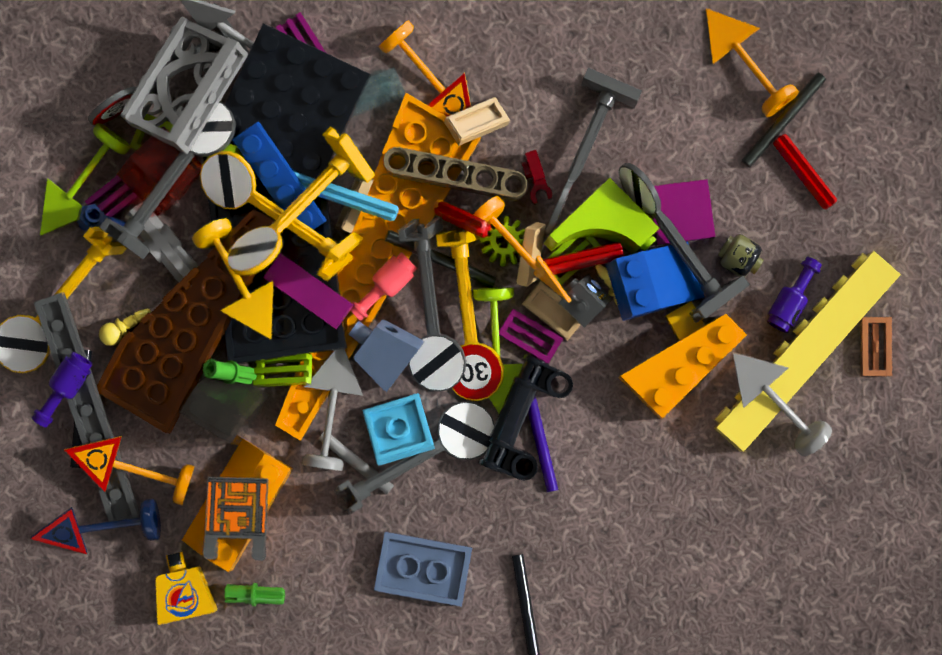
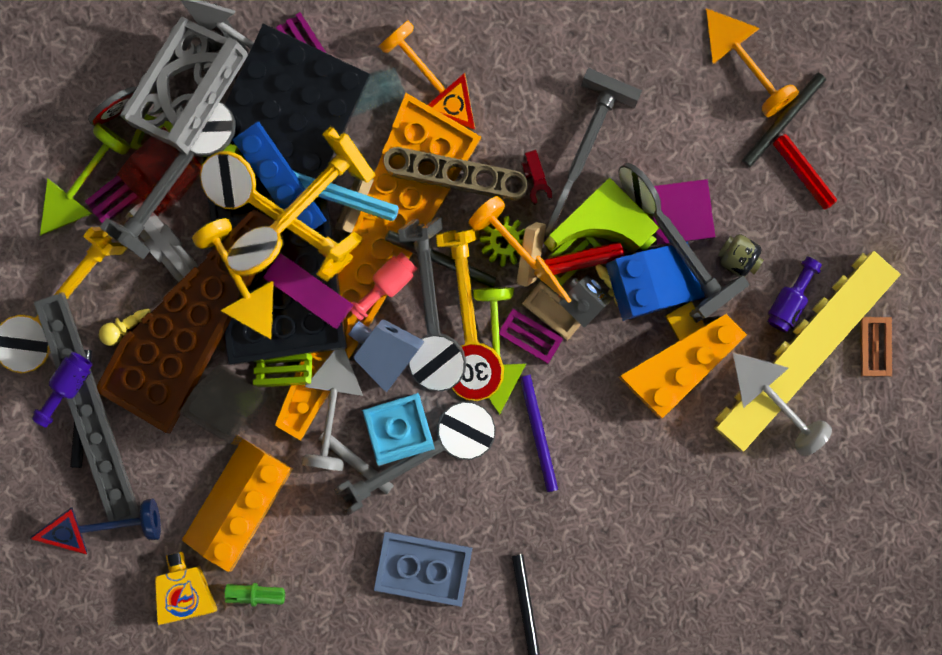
light orange piece [64,436,195,506] -> none
dark blue piece [77,204,126,232] -> none
bright green axle [203,359,257,385] -> none
flag [203,477,269,561] -> none
red axle [434,201,491,238] -> none
tan tile [444,97,510,146] -> none
black piece [478,354,573,481] -> none

